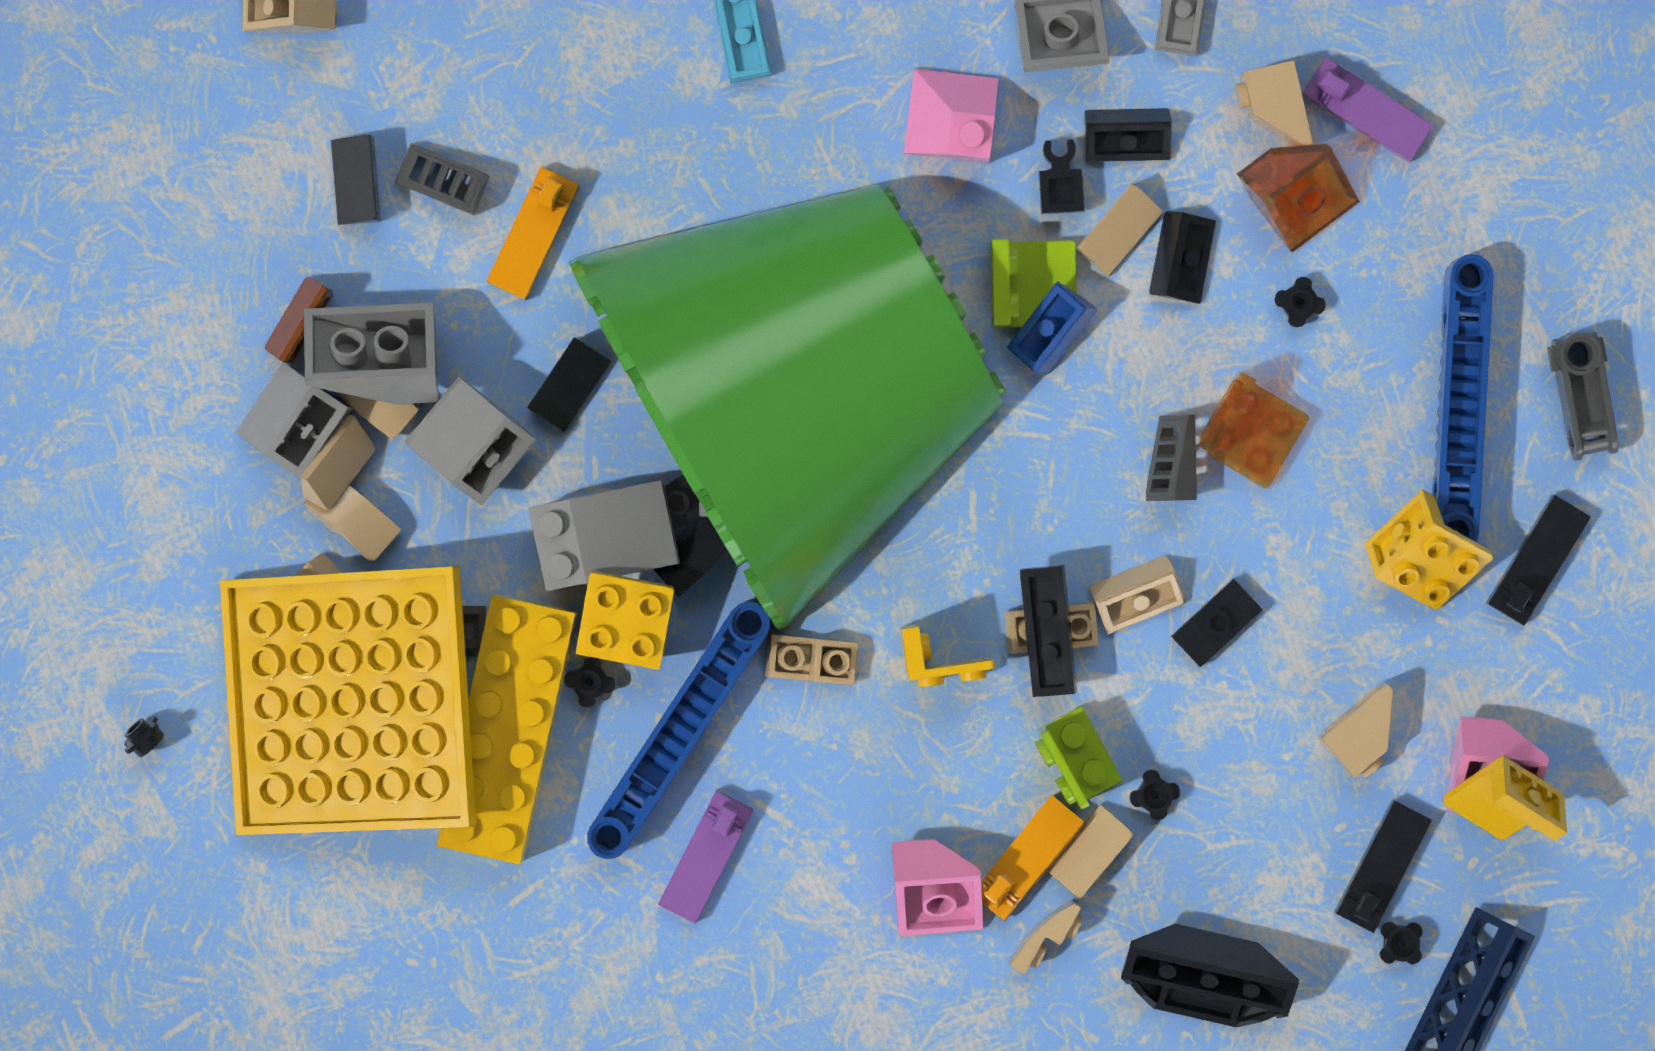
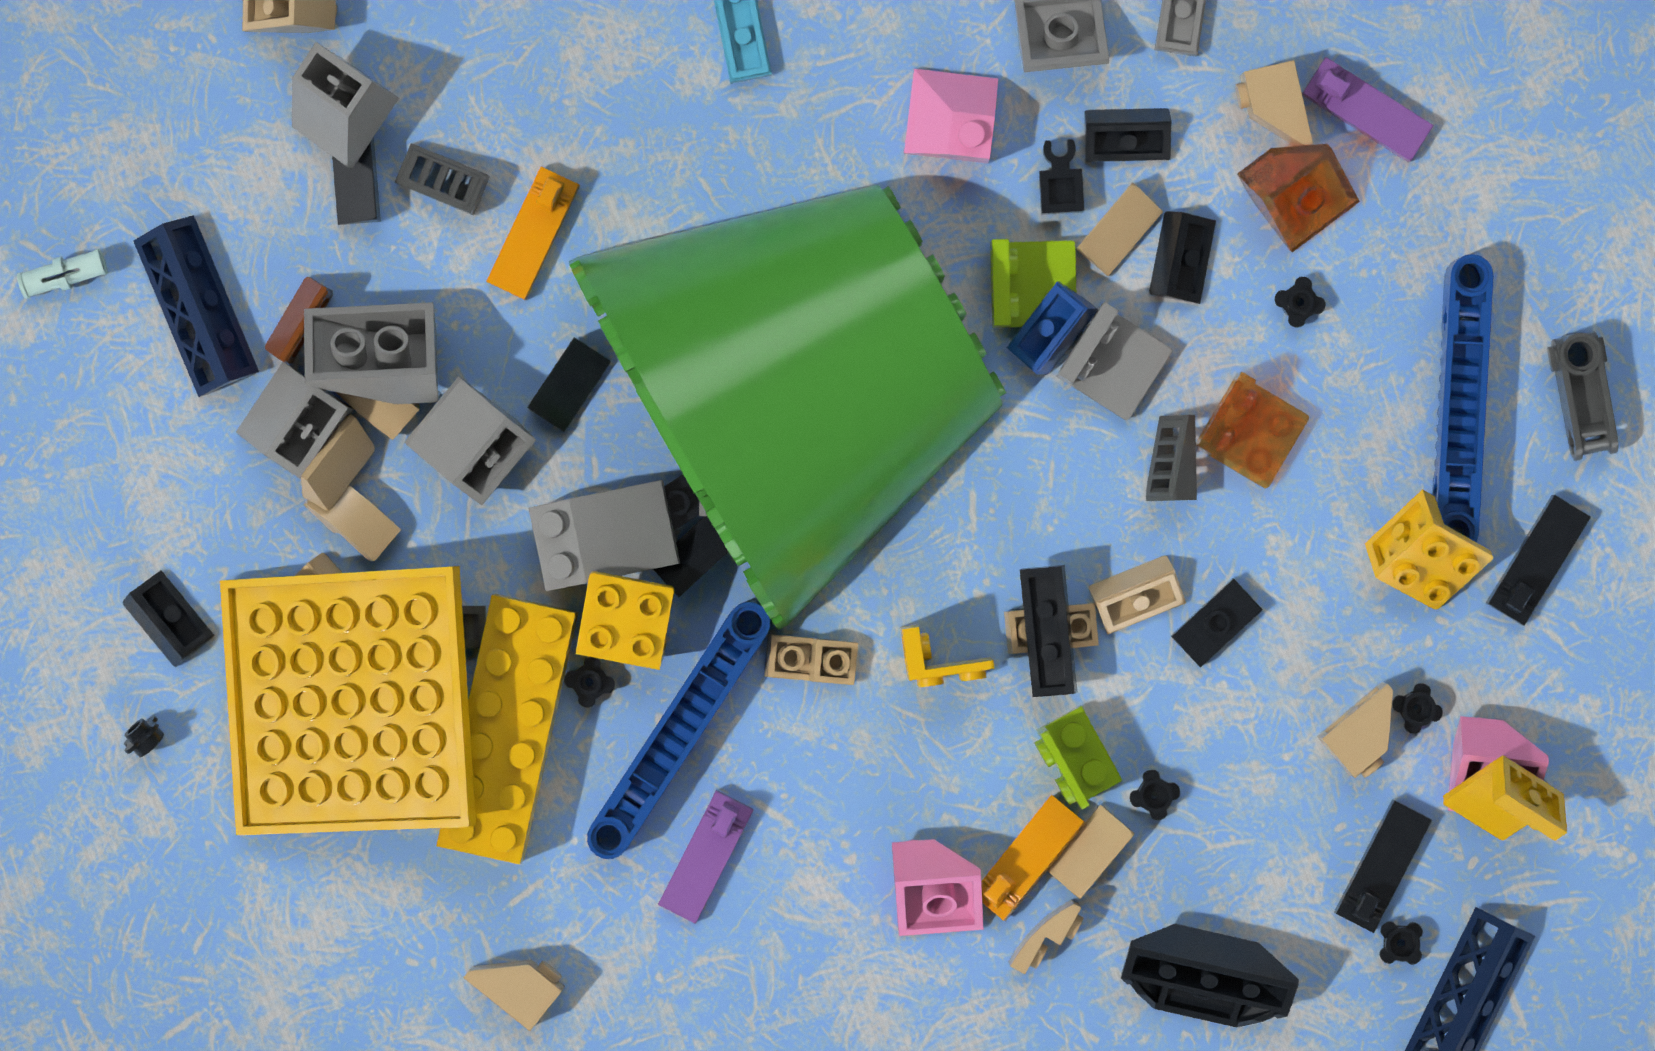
none -> light aqua pin [17,249,108,299]
none -> black slope [123,570,215,667]
none -> dark blue fence [133,215,259,397]
none -> light grey slope [292,42,399,169]
none -> tan slope [463,960,565,1031]
none -> light grey bracket [1056,302,1172,420]
none -> black plate [1392,683,1443,733]

